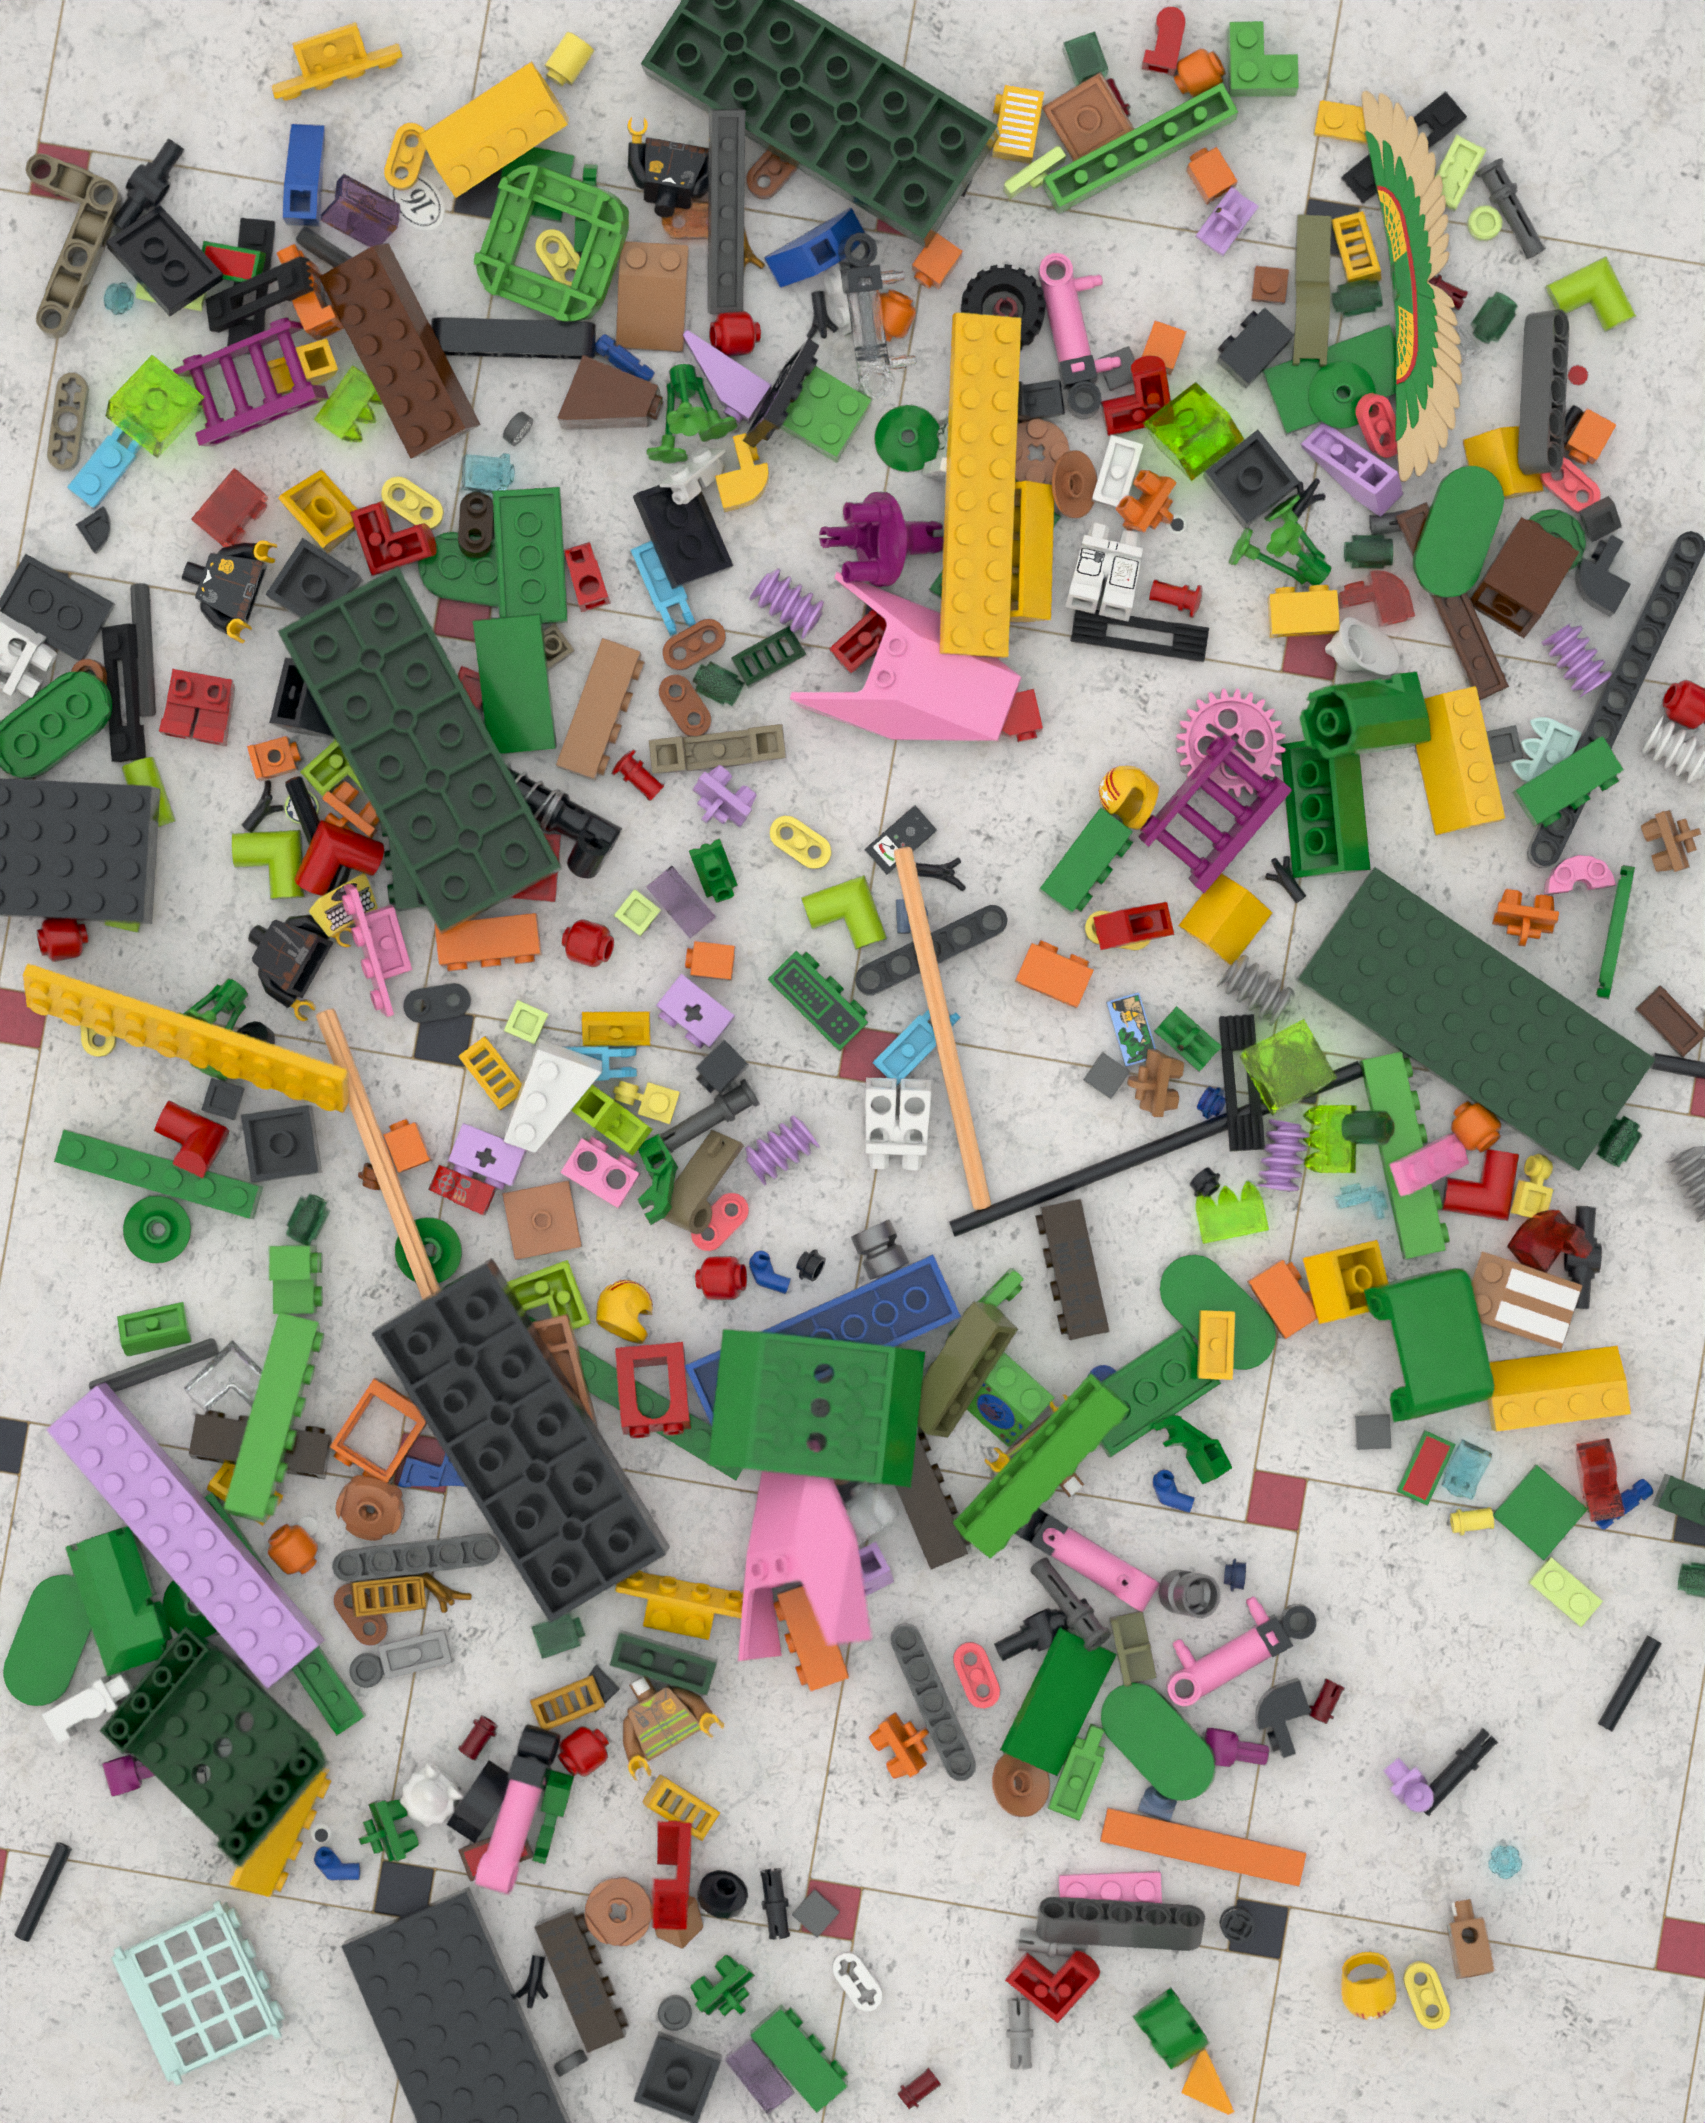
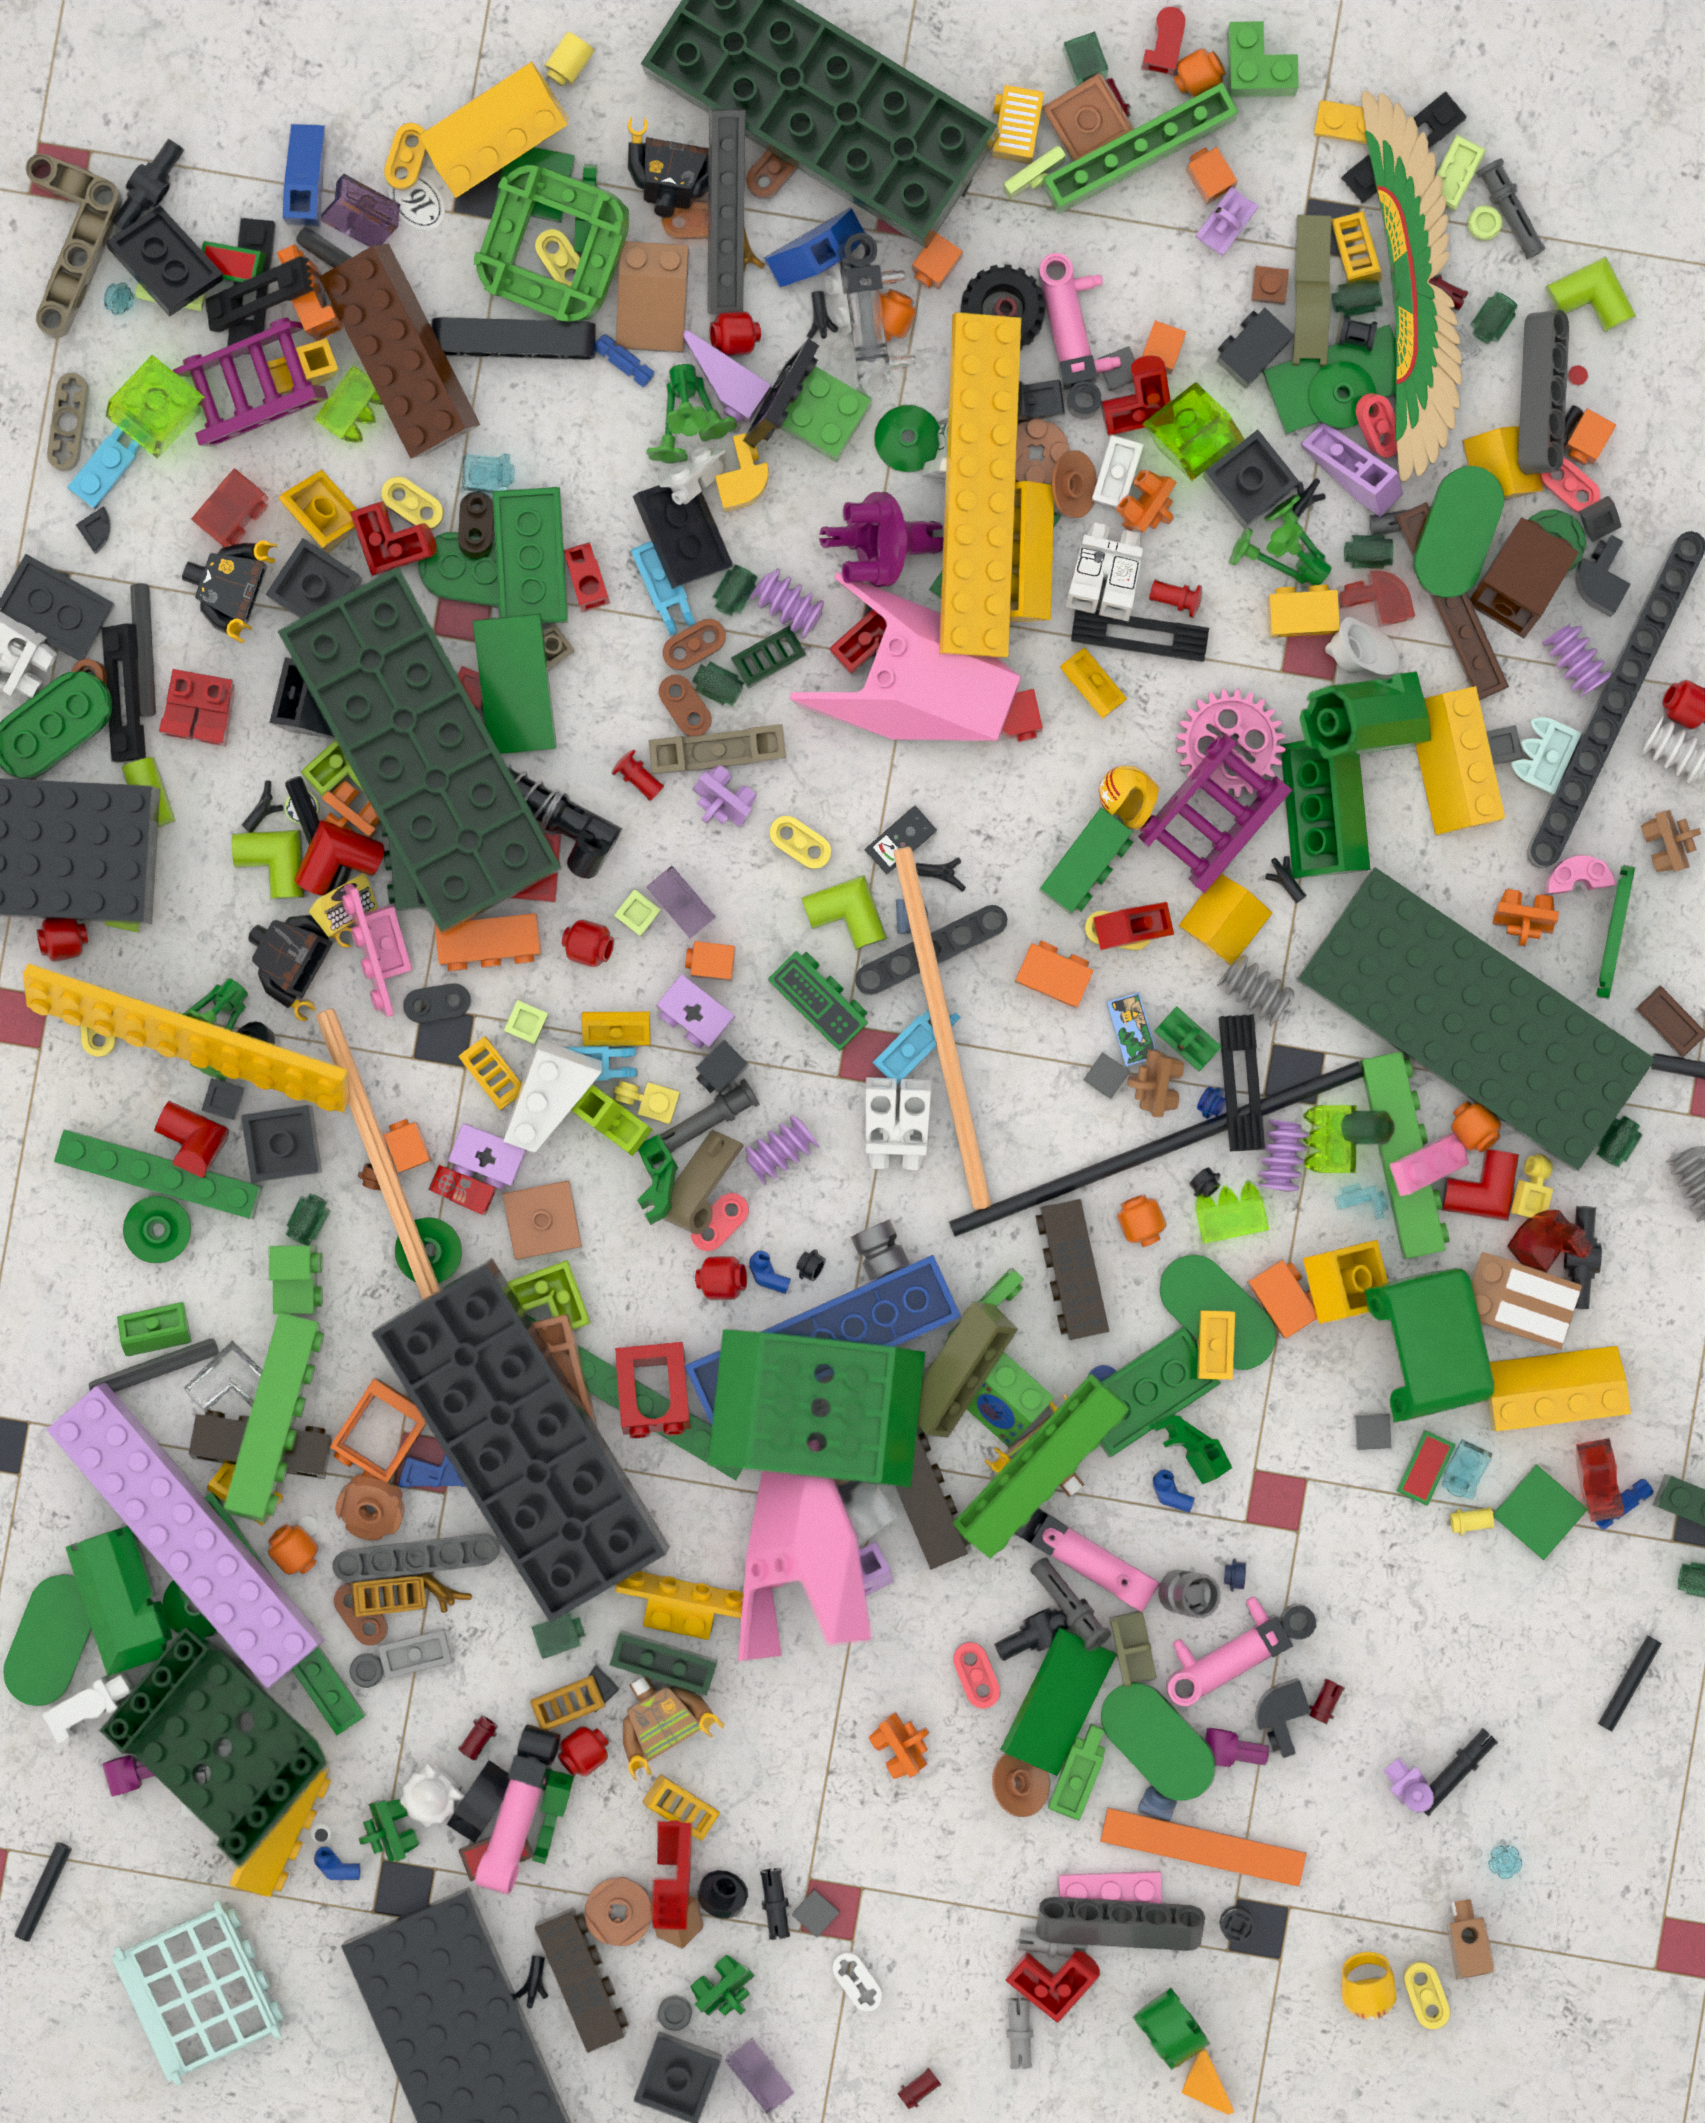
orange brick [247,736,302,781] -> none
yellow bracket [272,22,403,101] -> none
dark grey tile [503,412,533,446] -> none
dark grey tile [553,2049,588,2077] -> none
medium nougat brick [556,638,645,781] -> none
reddish brown slope [557,355,664,430] -> none
bright pink brick [560,1136,640,1208] -> none
yellow helmet [596,1279,653,1344] -> none
green hips [688,839,738,903] -> none
green brick [750,2004,848,2113] -> none
orange brick [773,1584,849,1692] -> none
dark grey beam [891,1623,976,1781] -> none
sticker [1166,514,1186,534] -> none
clear neon green brick [1239,1019,1337,1116] -> none
green brick [1512,736,1624,827] -> none
yellowish green piece [1528,1557,1603,1627] -> none
none -> clear green brick [712,564,758,617]
none -> yellow plate [1060,647,1128,719]
none -> orange head [1117,1194,1167,1247]
none -> black bush [1339,315,1378,352]

